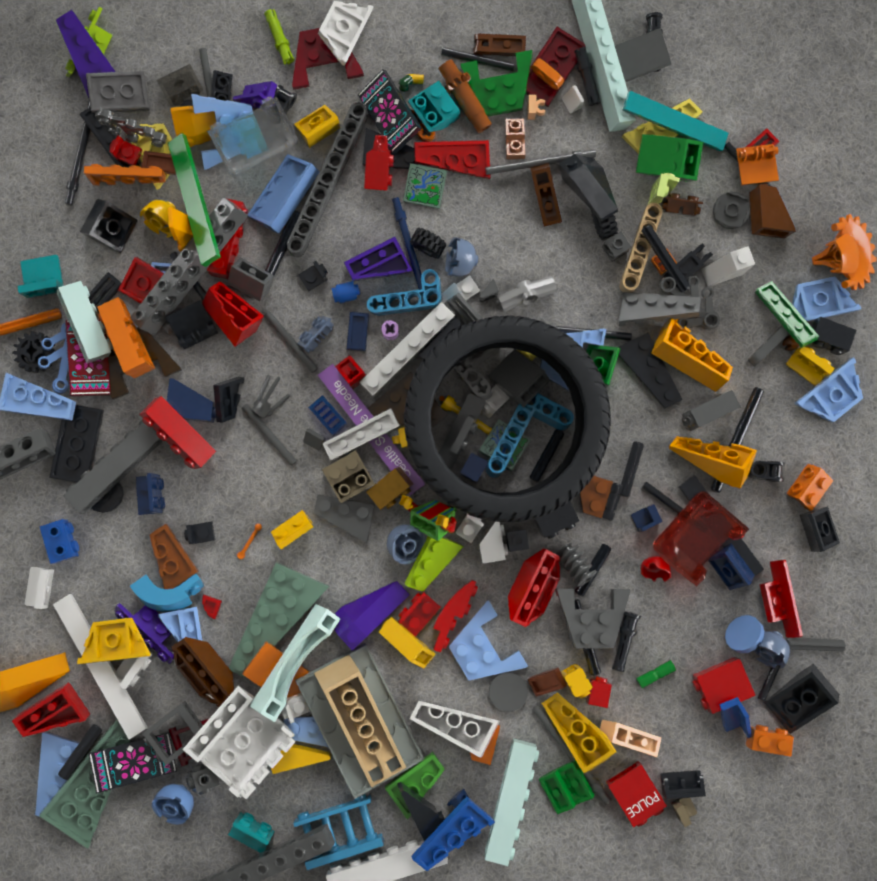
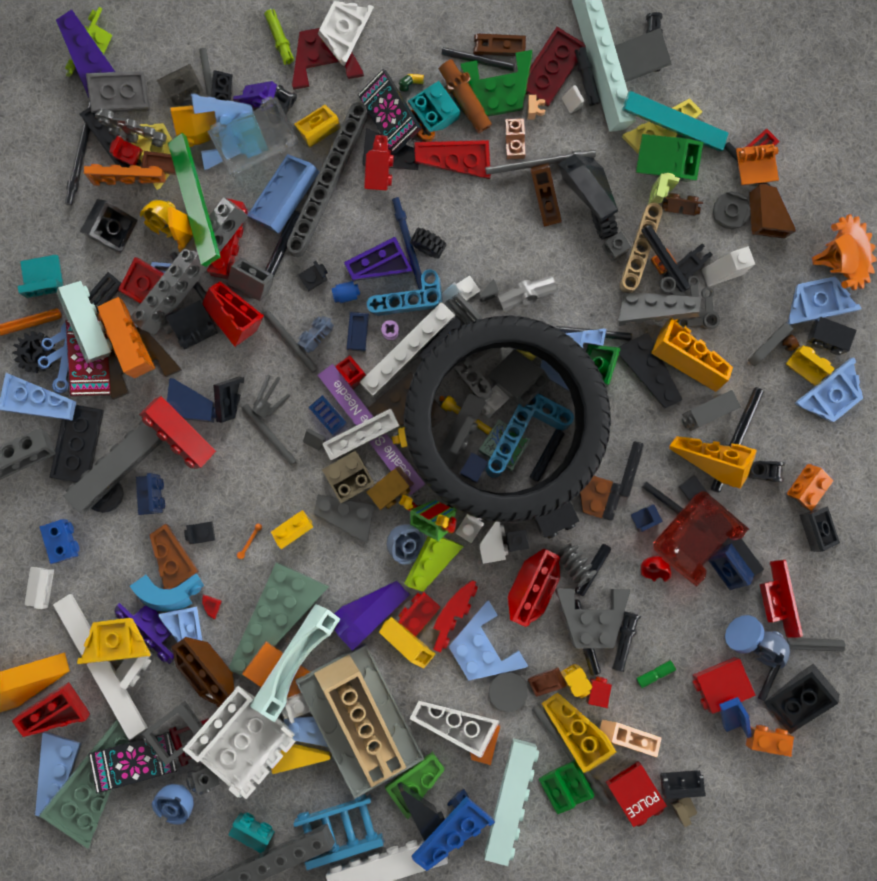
black axle [58,724,102,780] -> none
tile [403,163,447,209] -> none
sand blue cylinder [445,237,478,276] -> none
orange beam [531,59,564,90] -> none
tile [755,281,819,348] -> none

